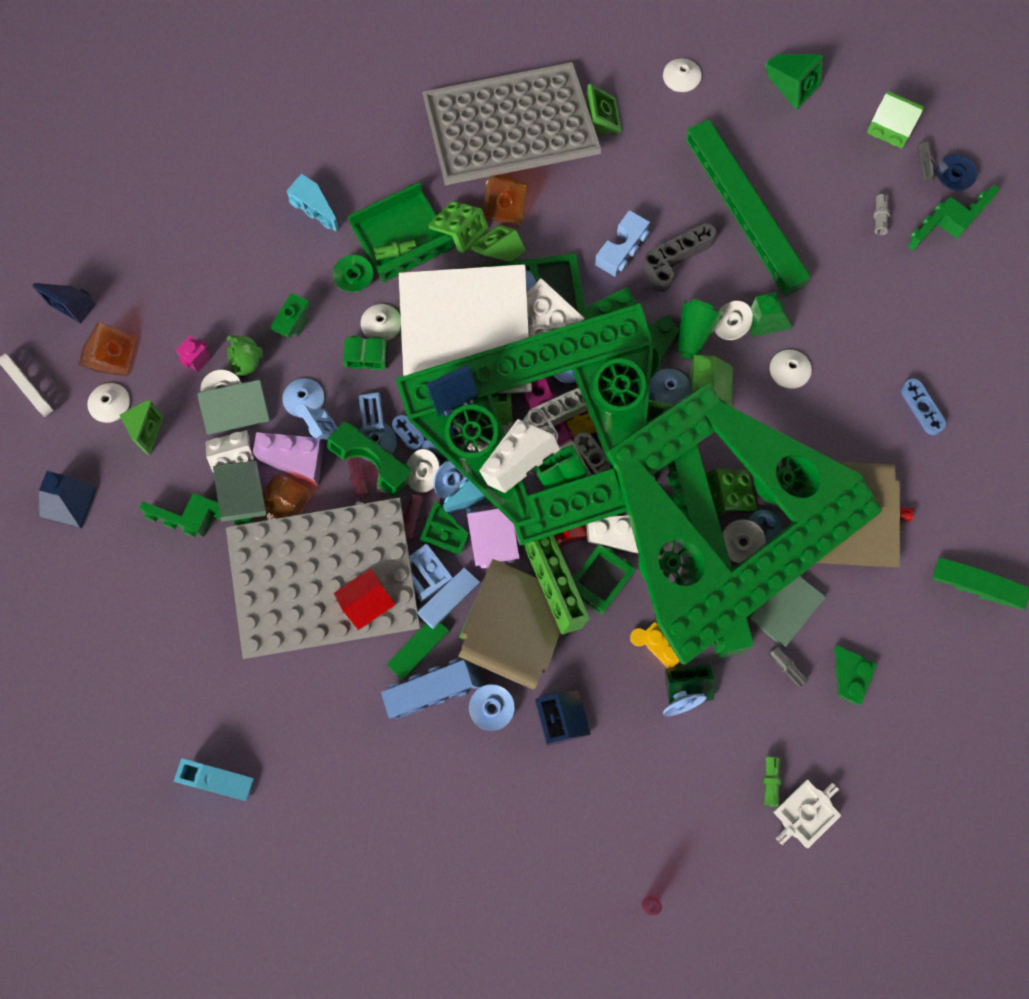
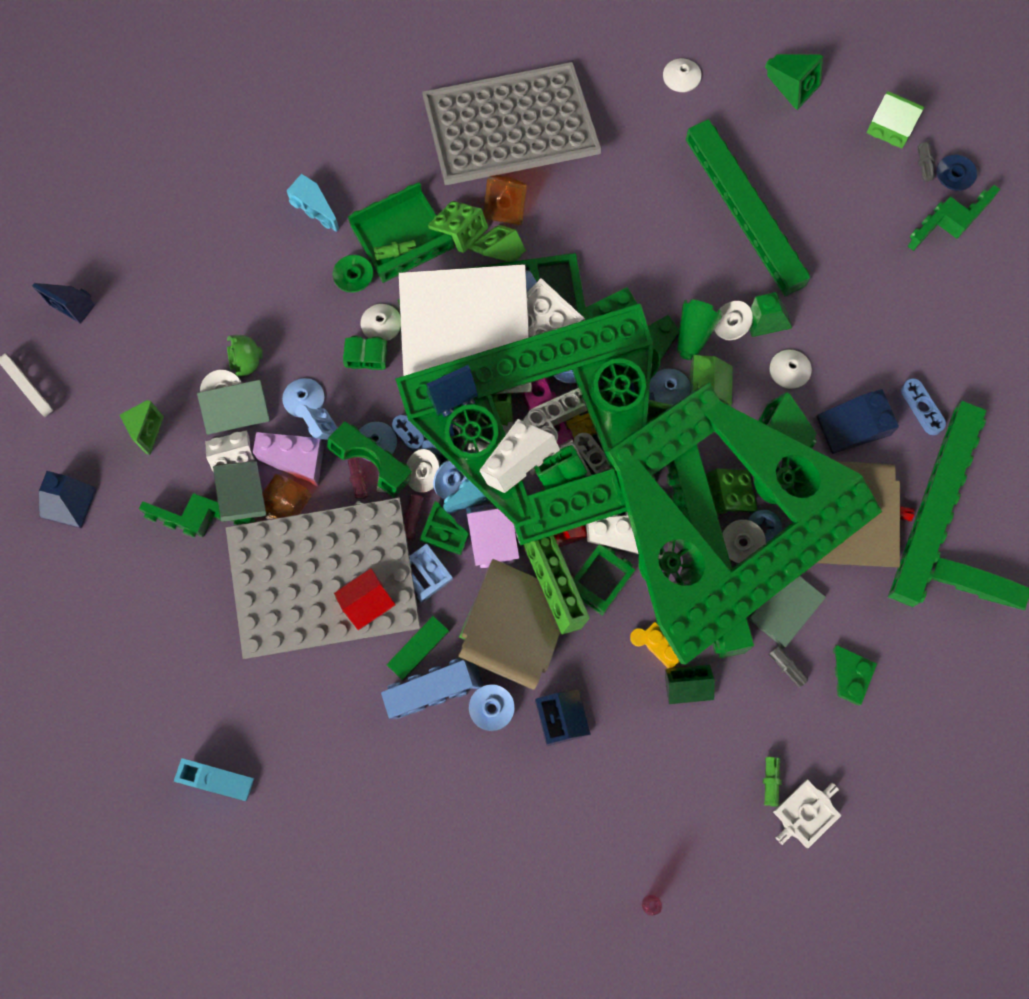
clear orange slope [78,322,138,376] -> none
white dish [88,383,130,423] -> none
dark pink brick [176,336,212,372] -> none
green brick [270,293,310,338] -> none
light blue tile [359,392,385,435] -> none
light blue tile [417,568,480,629] -> none
bright green slope [586,83,622,135] -> none
light blue arch [595,210,650,277] -> none
dark grey beam [643,223,716,292] -> none
light blue dish [663,691,706,717] -> none
light grey pin [873,194,890,235] -> none
none -> green slope [758,392,817,448]
none -> dark blue slope [816,389,899,454]
none -> green brick [888,401,986,607]

